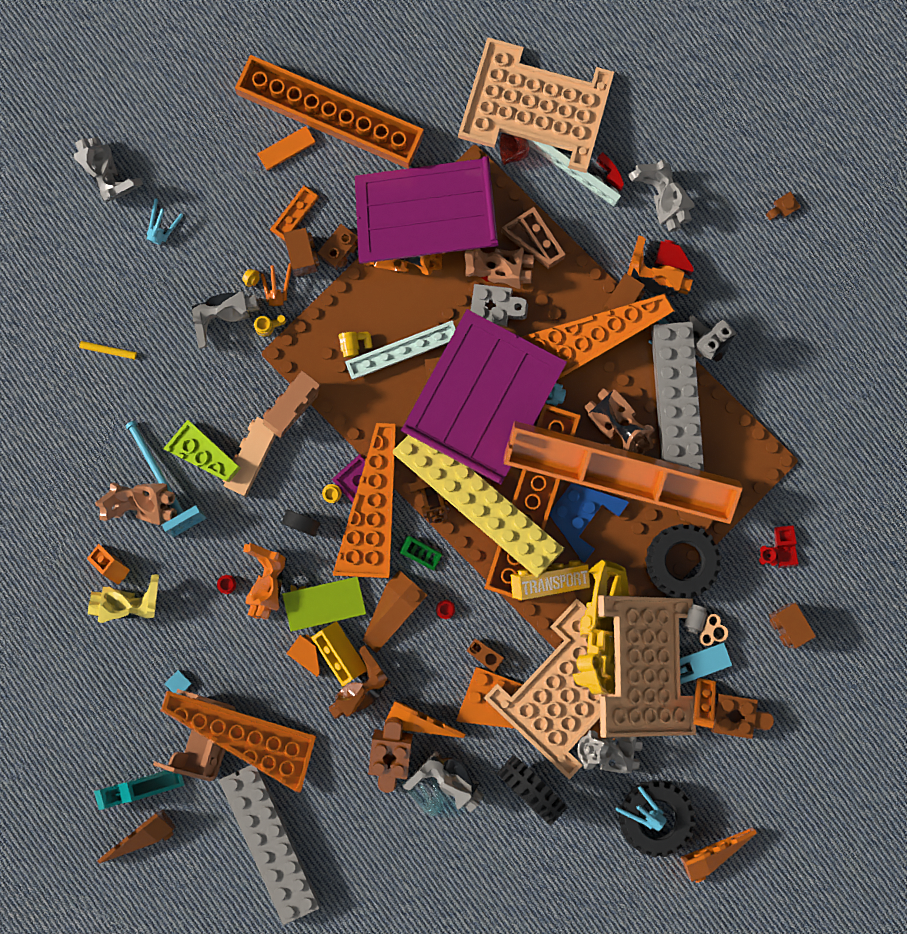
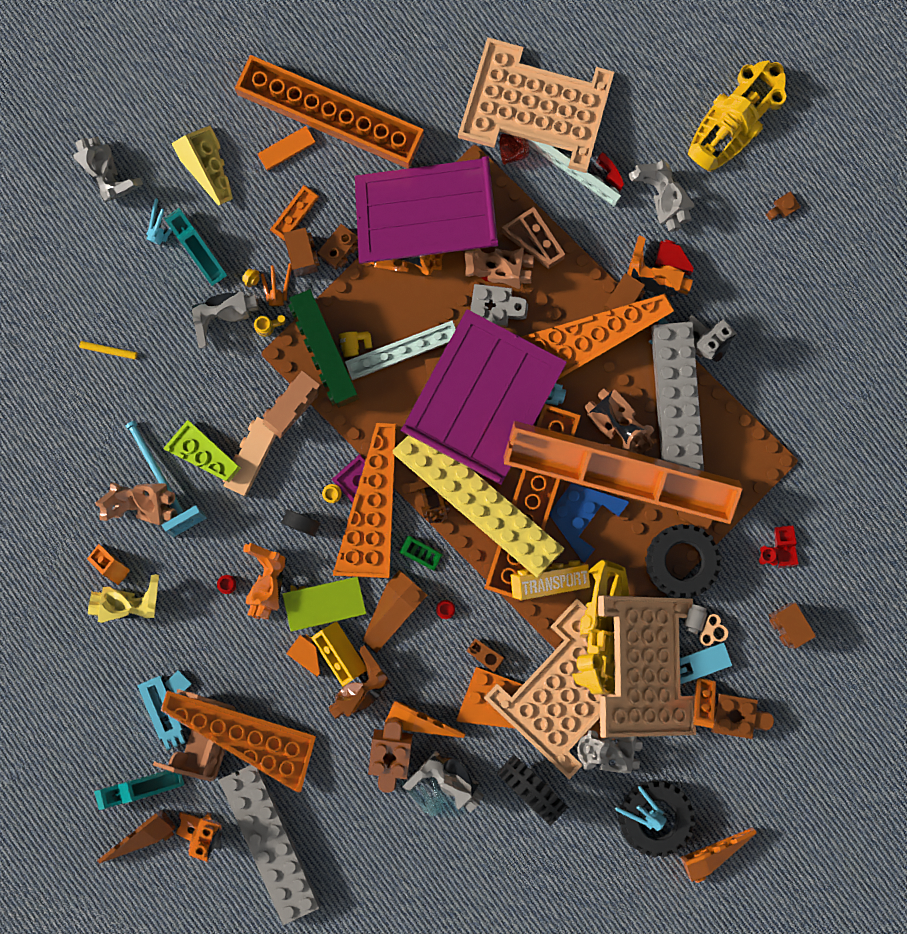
none -> medium azure hinge [137,675,186,751]
none -> teal slope [164,208,227,286]
none -> light yellow wedge [172,125,233,206]
none -> orange hips [176,812,222,862]
none -> dark green brick [288,289,359,408]
none -> yellow piece [688,61,787,172]

